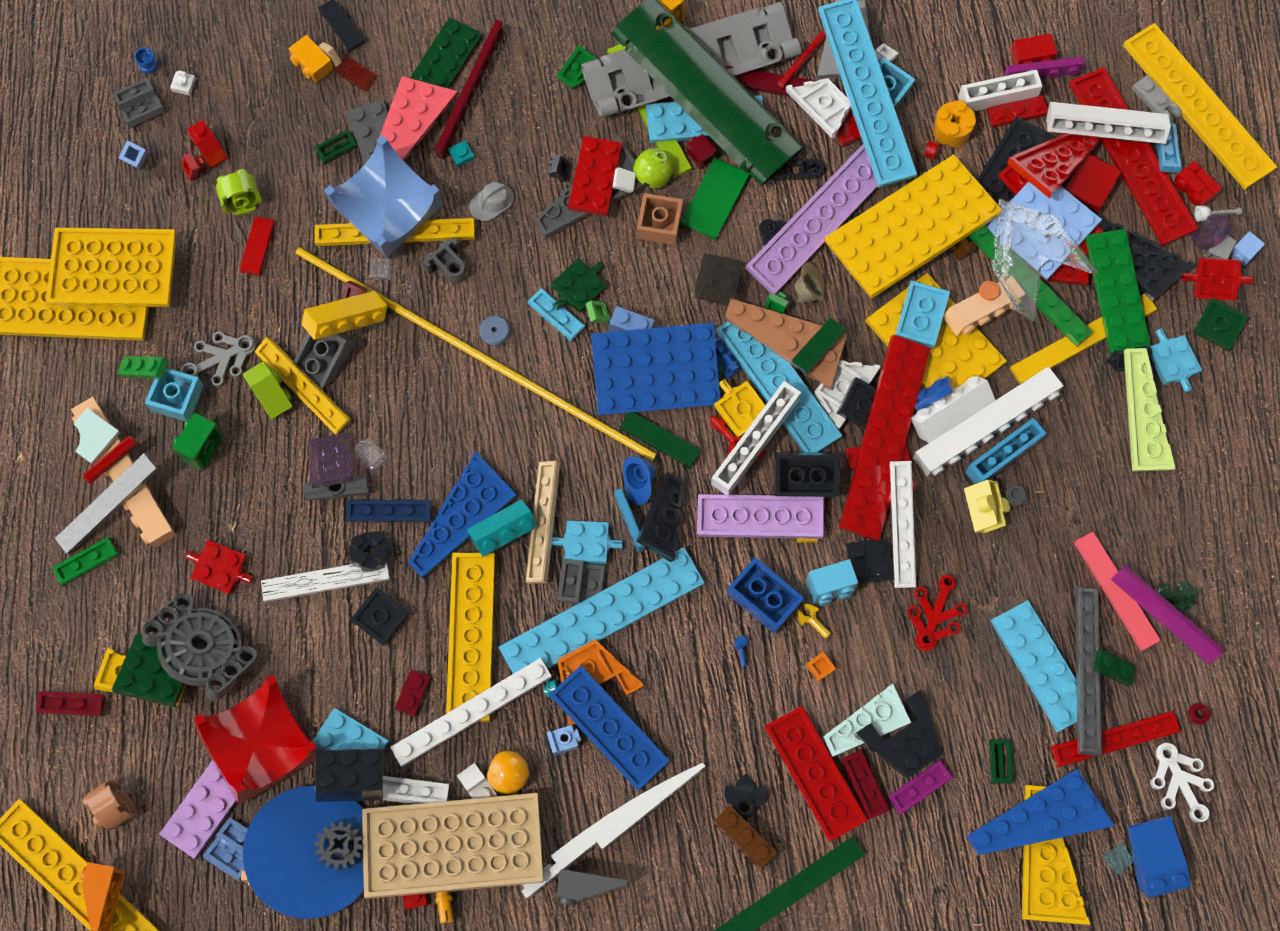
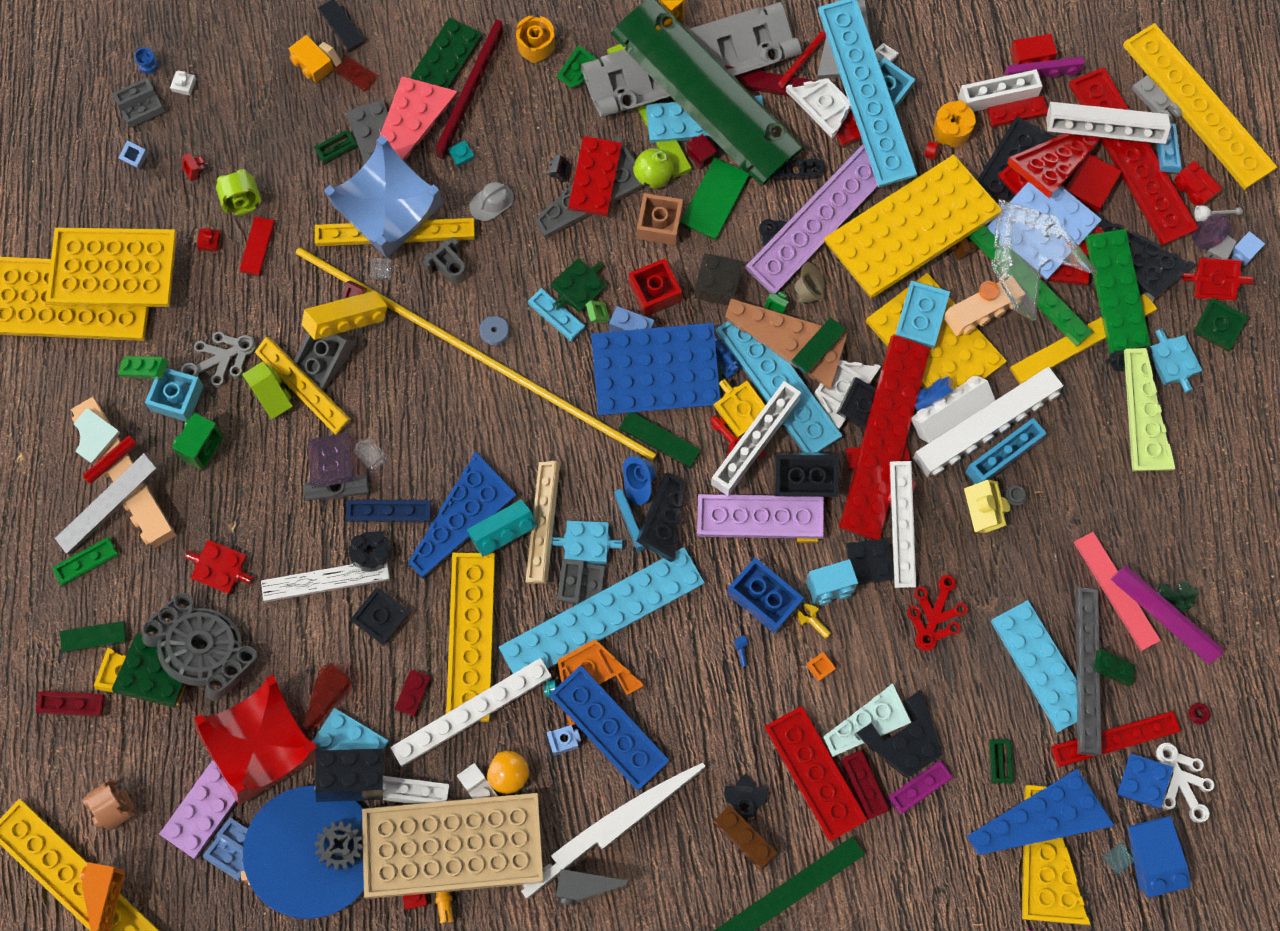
red slope [186,120,228,169] -> none
white tile [613,167,636,193] -> none
none -> dark green tile [60,621,127,653]
none -> red tile [197,228,221,252]
none -> clear red slope [303,663,353,732]
none -> light orange brick [516,16,555,63]
none -> red brick [628,258,682,316]
none -> blue plate [1117,753,1173,810]

